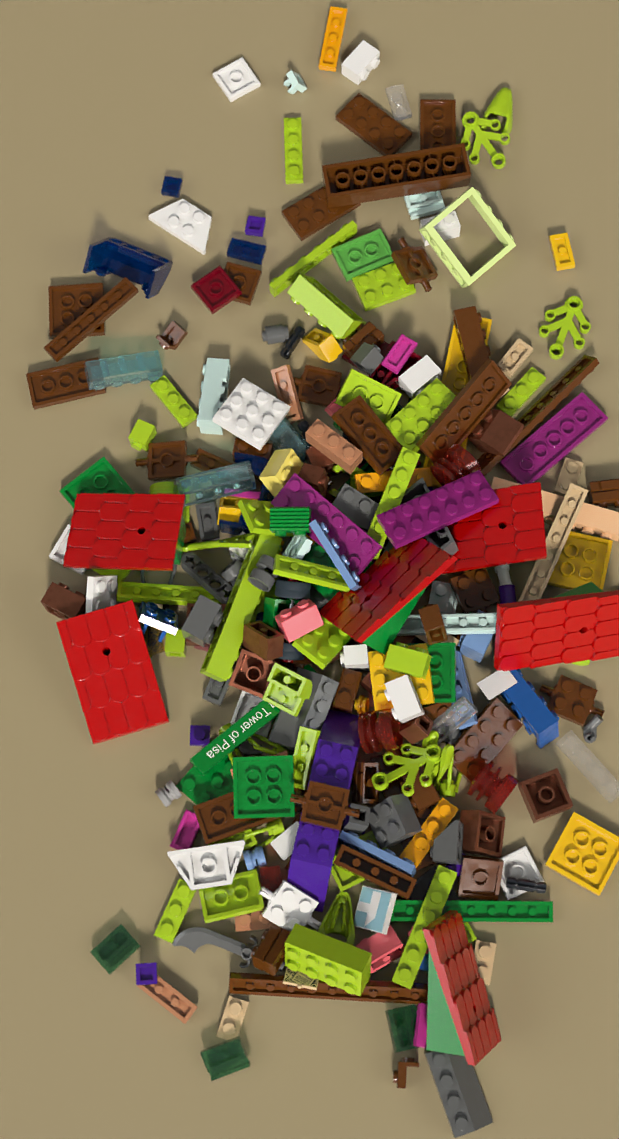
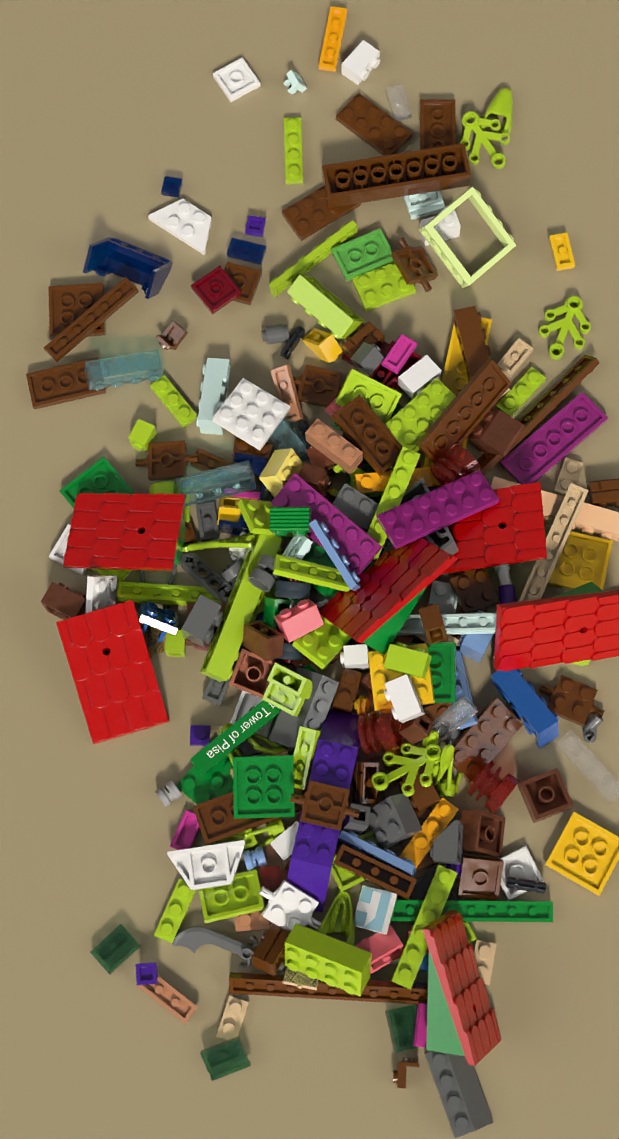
white sticker [477,670,518,700] -> none

